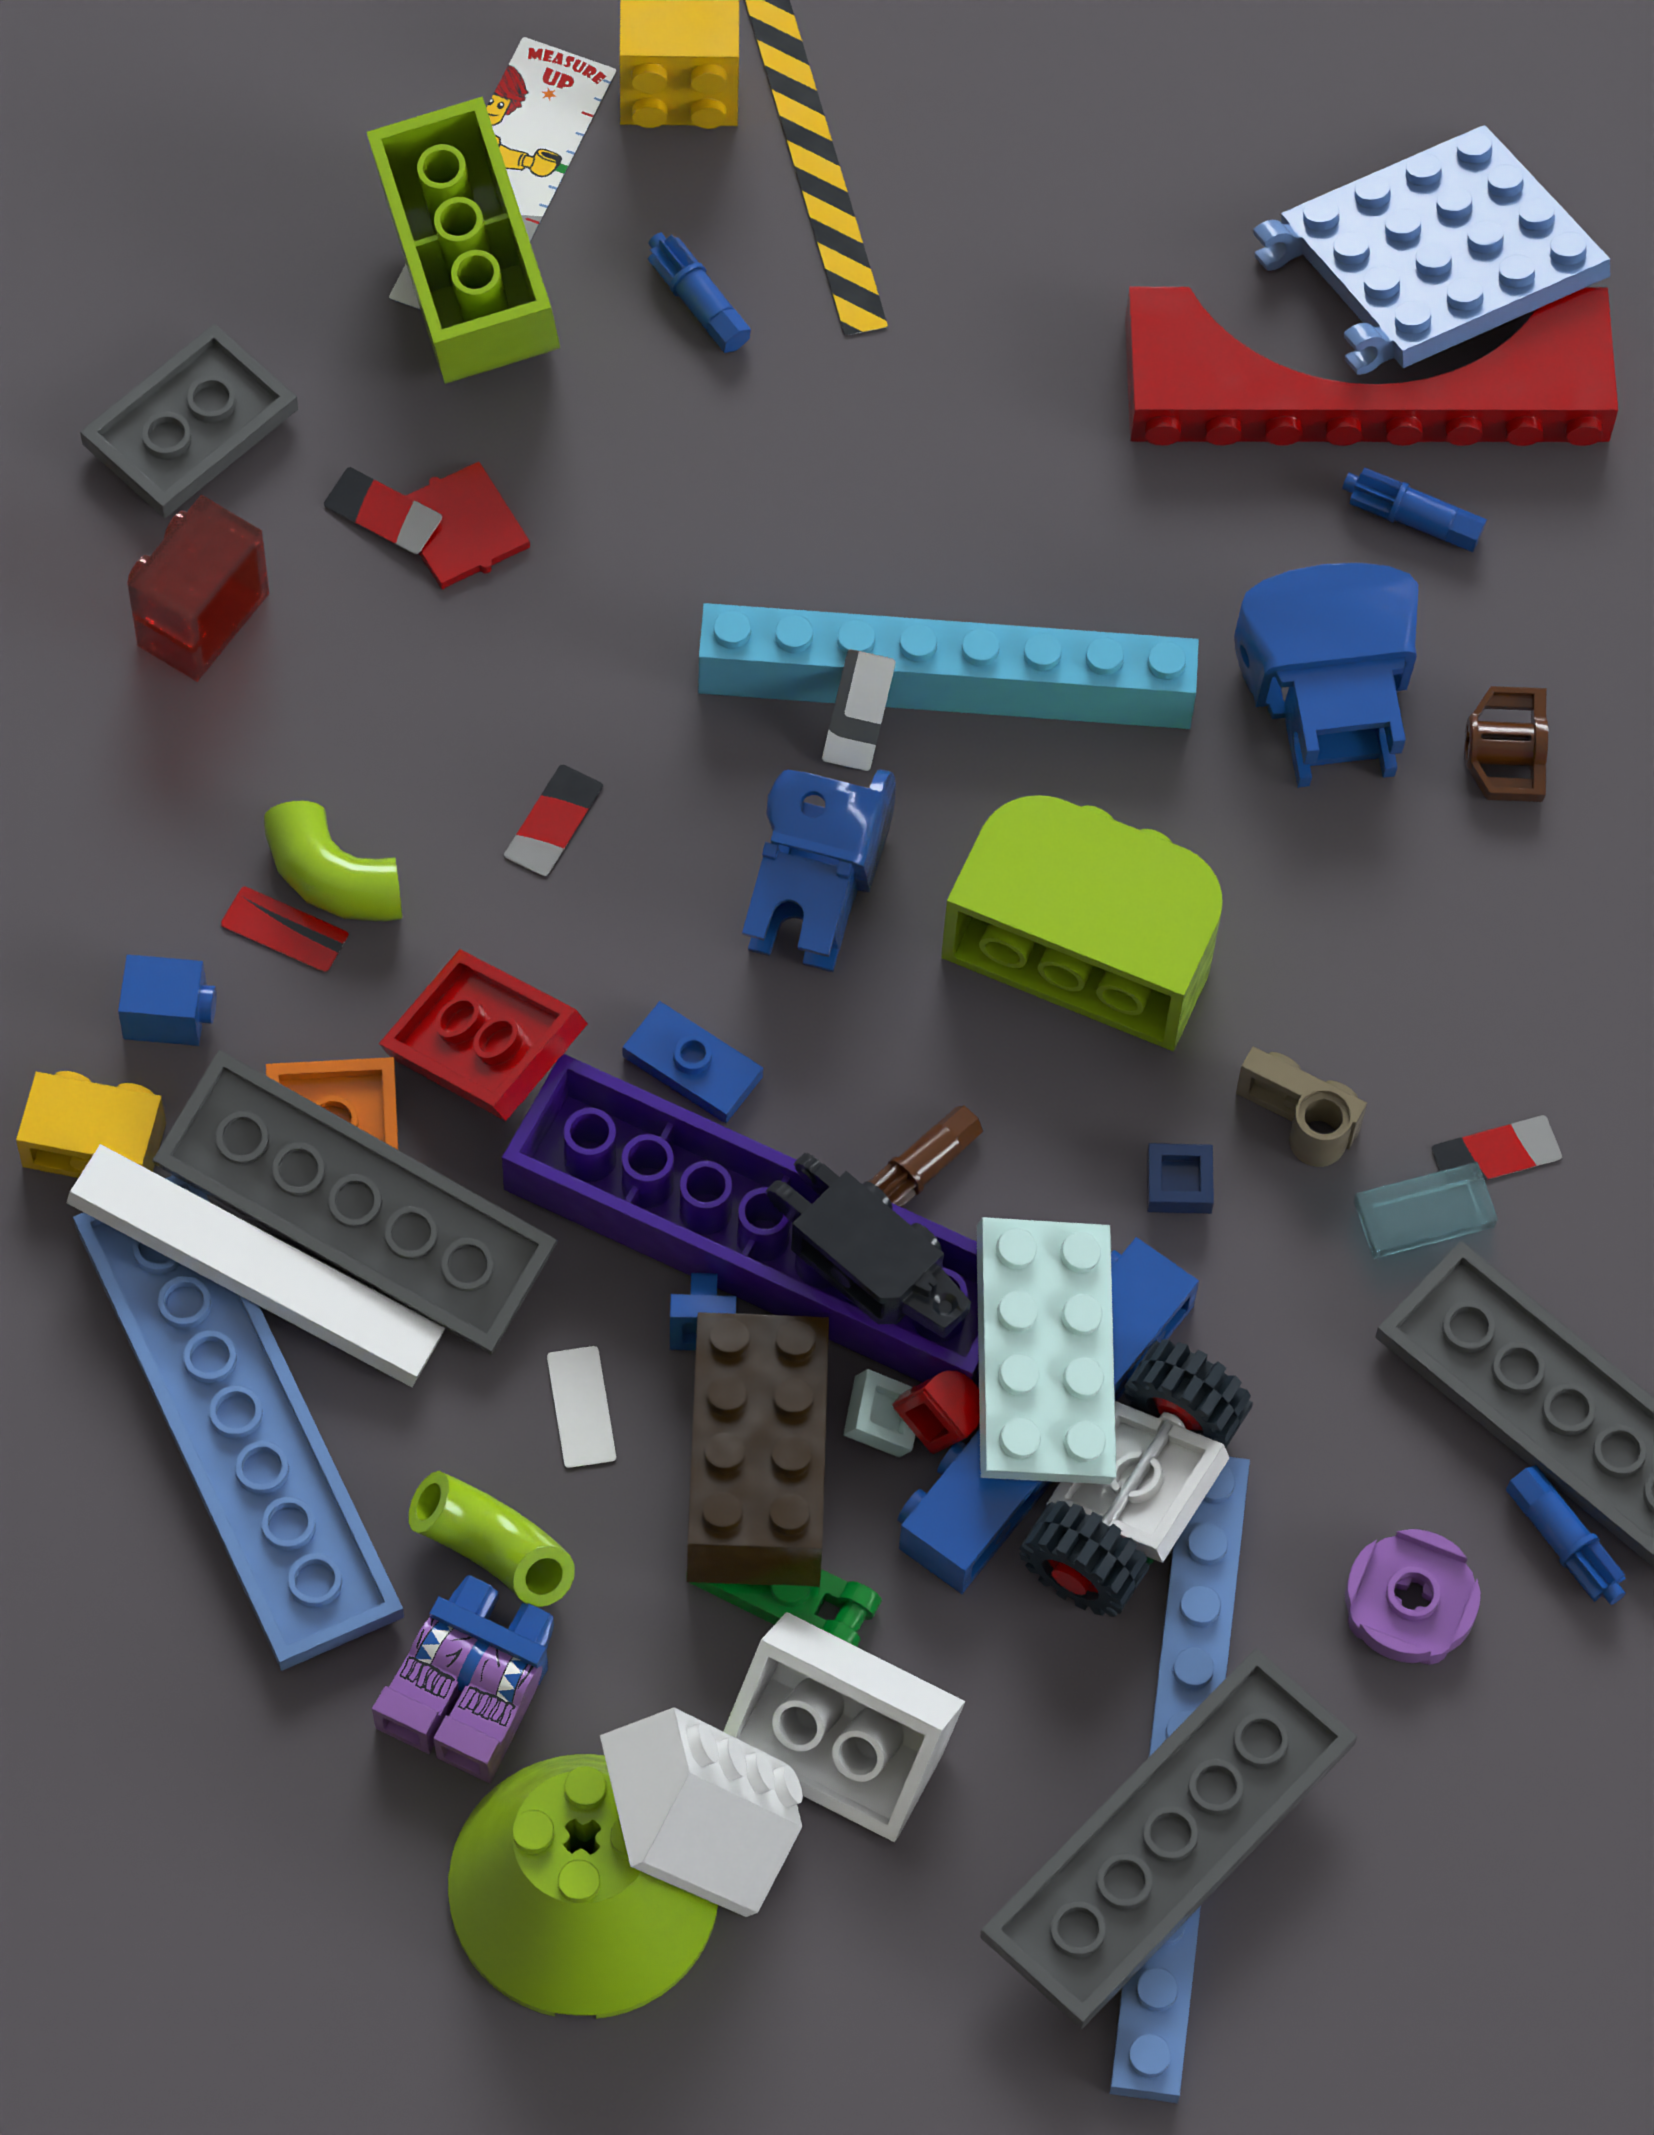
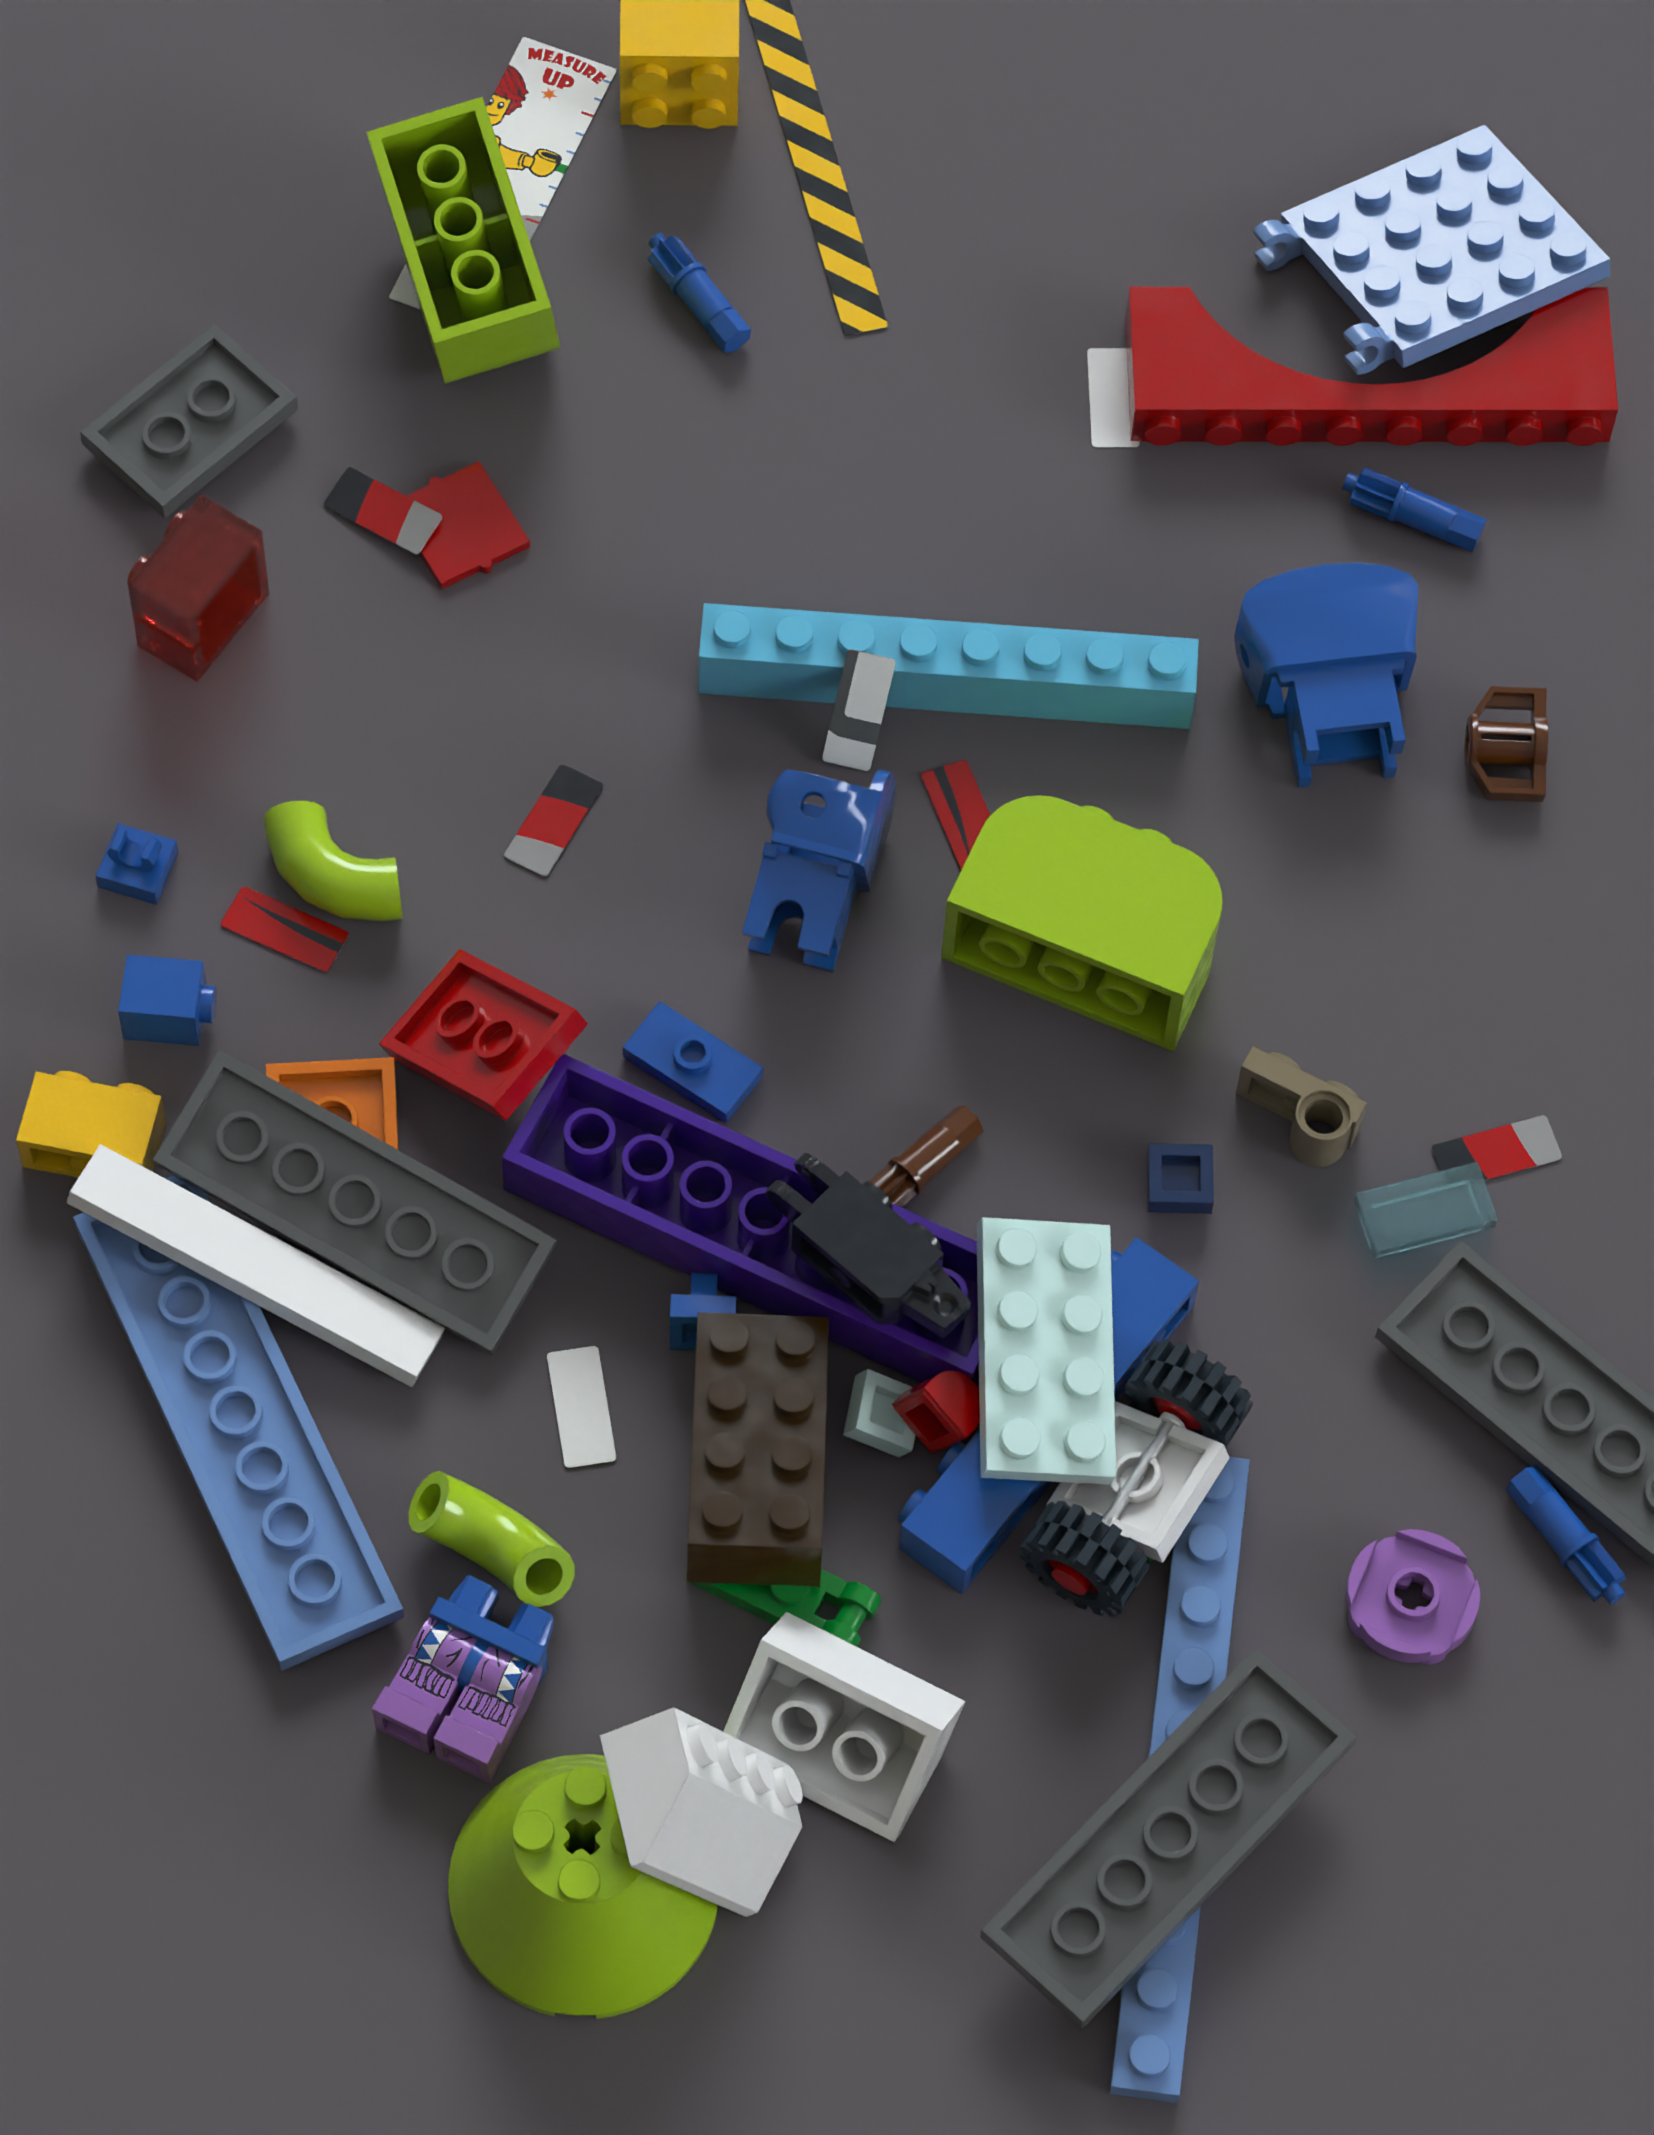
none -> blue tile [96,823,178,905]
none -> red sticker [921,760,991,870]
none -> white sticker [1087,348,1140,447]

